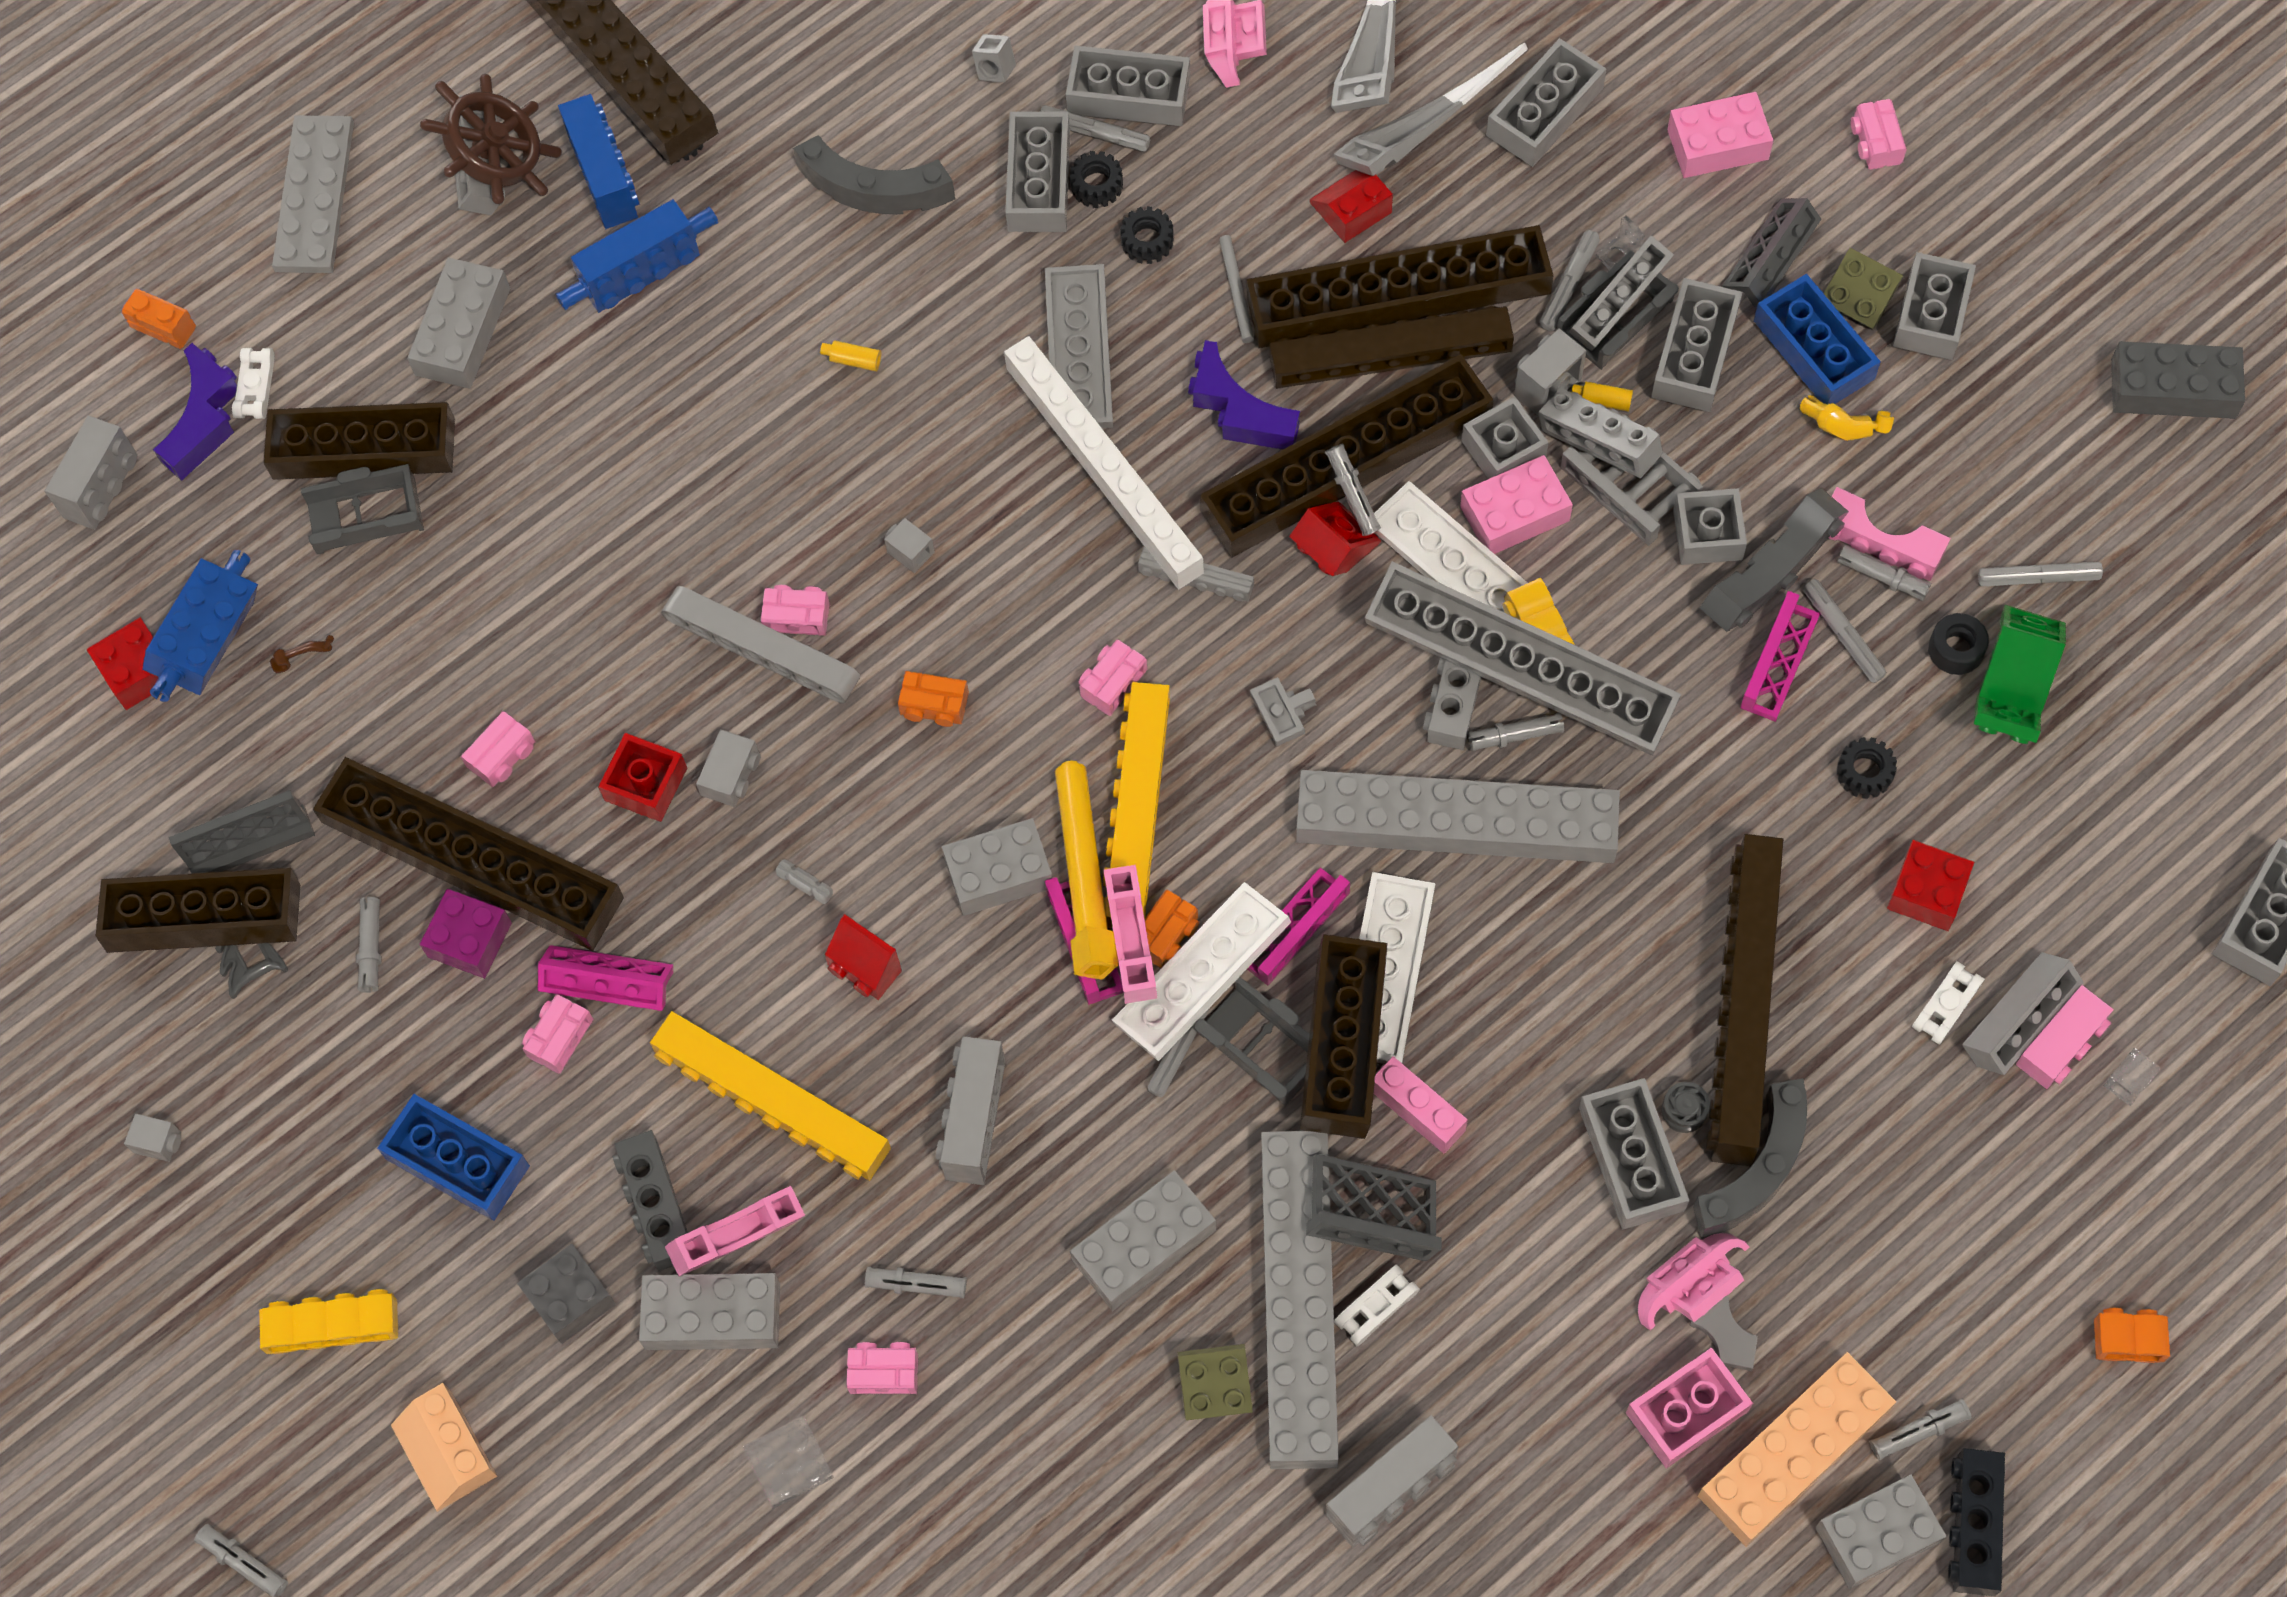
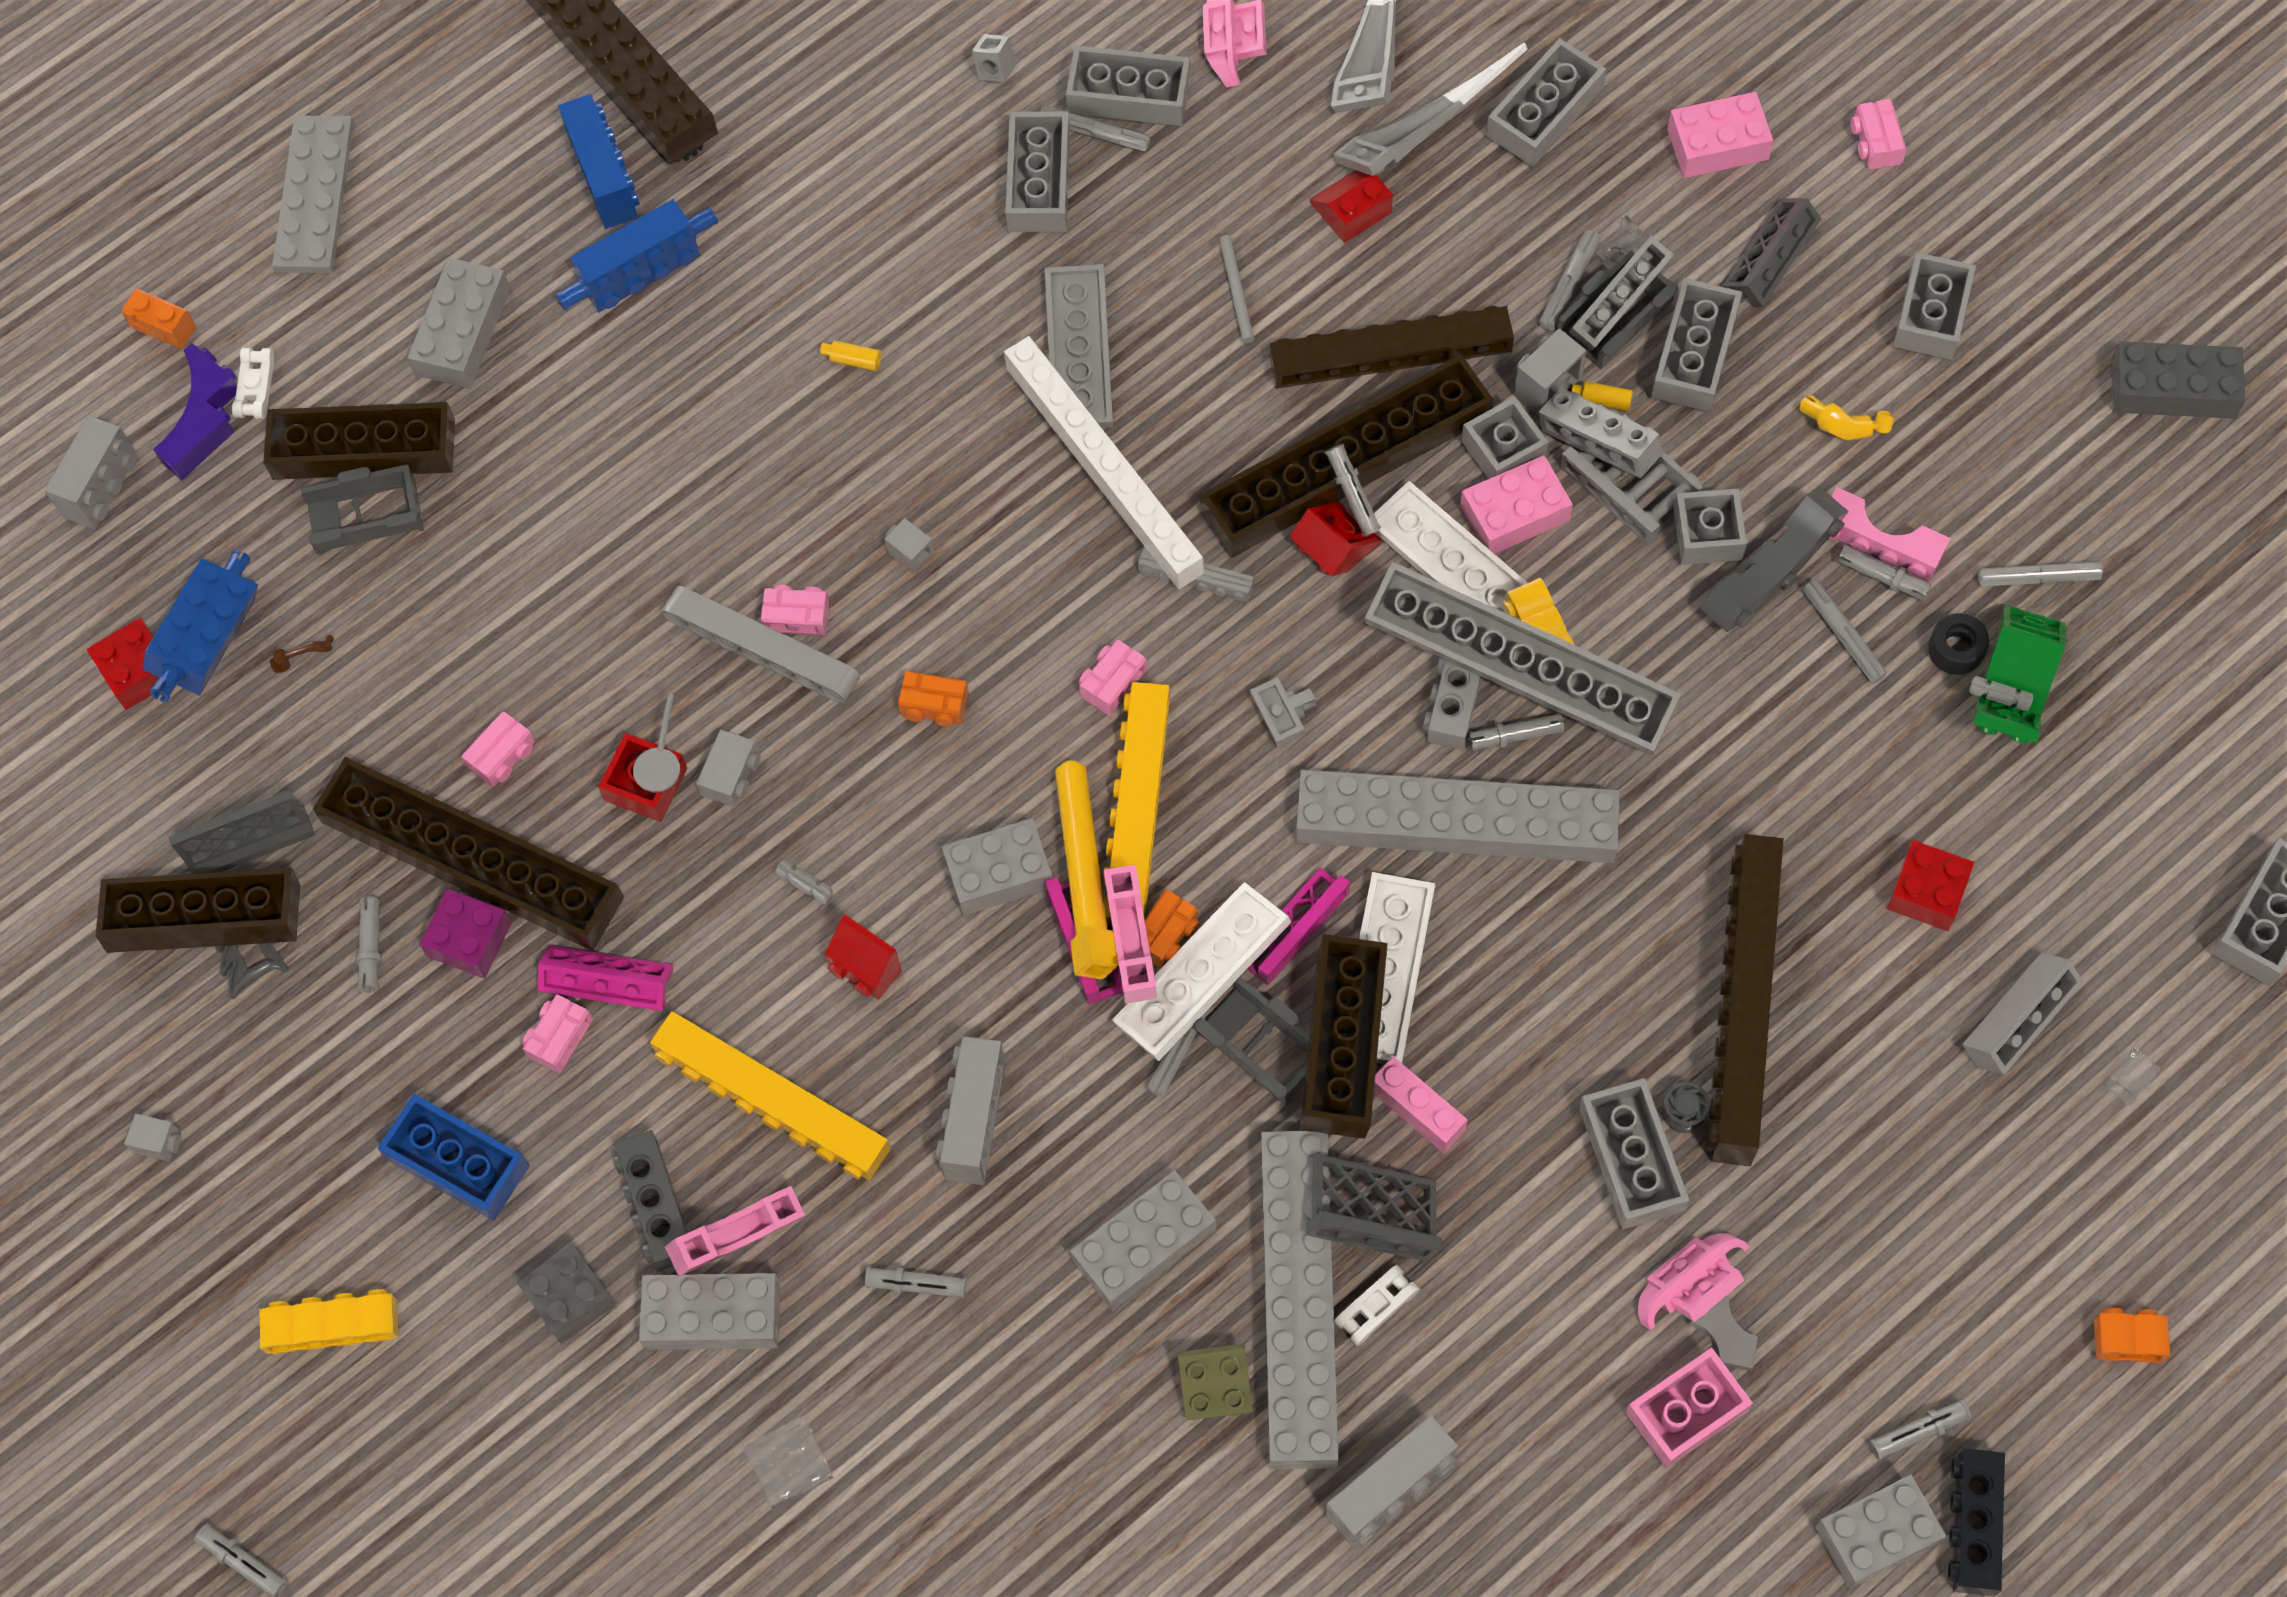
light nougat slope [391,1383,497,1512] -> none
reddish brown brick [420,74,562,215] -> none
dark grey brick [793,135,955,215] -> none
bright pink brick [847,1342,918,1394] -> none
black tyre [1070,151,1123,208] -> none
black tyre [1120,206,1174,264] -> none
dark purple arch [1188,340,1300,450] -> none
dark brown brick [1246,225,1554,348] -> none
dark grey brick [1693,1078,1807,1238] -> none
light nougat brick [1698,1352,1896,1547] -> none
dark pink fence [1740,591,1820,722] -> none
blue brick [1754,274,1881,405] -> none
olive plate [1824,248,1904,330] -> none
black tyre [1837,737,1897,799] -> none
white plate [1912,961,1985,1045] -> none
bright pink brick [2016,985,2114,1089] -> none
none -> light grey piece [633,693,680,793]
none -> light grey axle [1969,676,2033,711]

